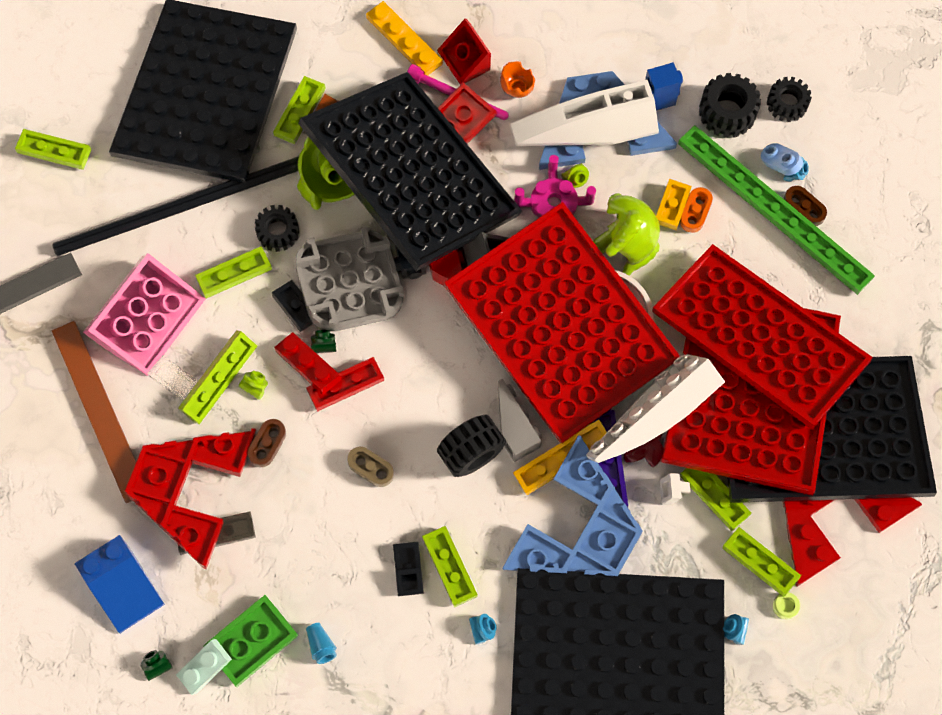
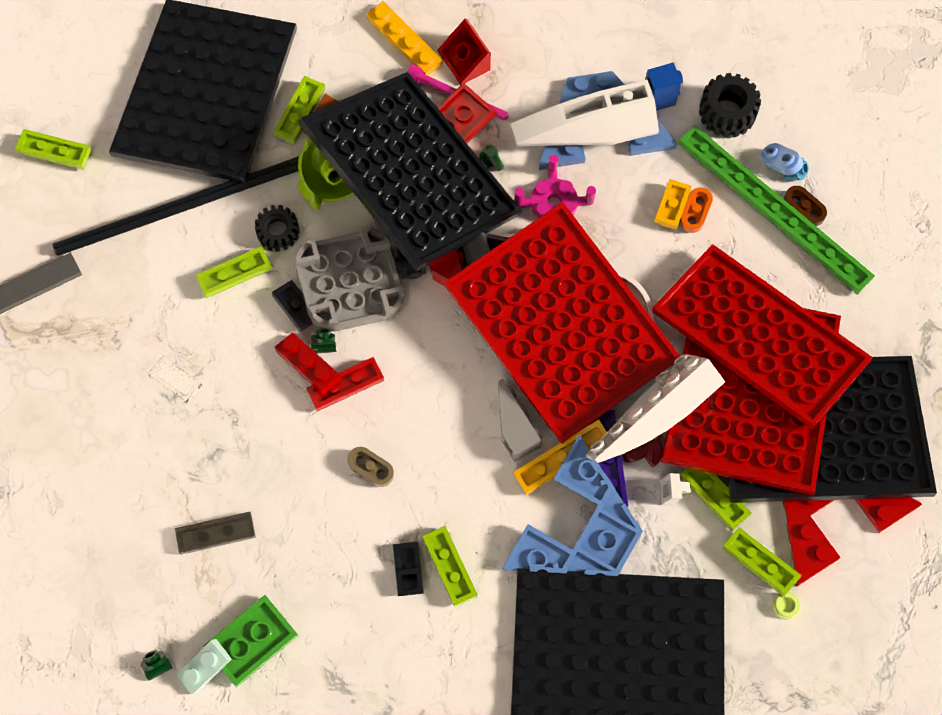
dark orange tile [51,321,136,503] -> none
blue slope [74,535,165,634] -> none
bright pink slope [83,253,206,376] -> none
red wing [125,428,257,569] -> none
lime plate [178,330,257,424] -> none
lime plate [239,371,268,400] -> none
reddish brown plate [248,419,286,467] -> none
dark azure cone [306,623,337,664] -> none
black tyre [437,415,506,477] -> none
dark azure plate [469,614,496,645] -> none
orange hair [500,61,535,98] -> none
lime plate [561,163,589,188] -> none
lime piece [593,193,660,276] -> none
dark azure plate [723,614,749,645] -> none
black tyre [767,77,812,122] -> none
none -> dark green plate [479,145,504,171]

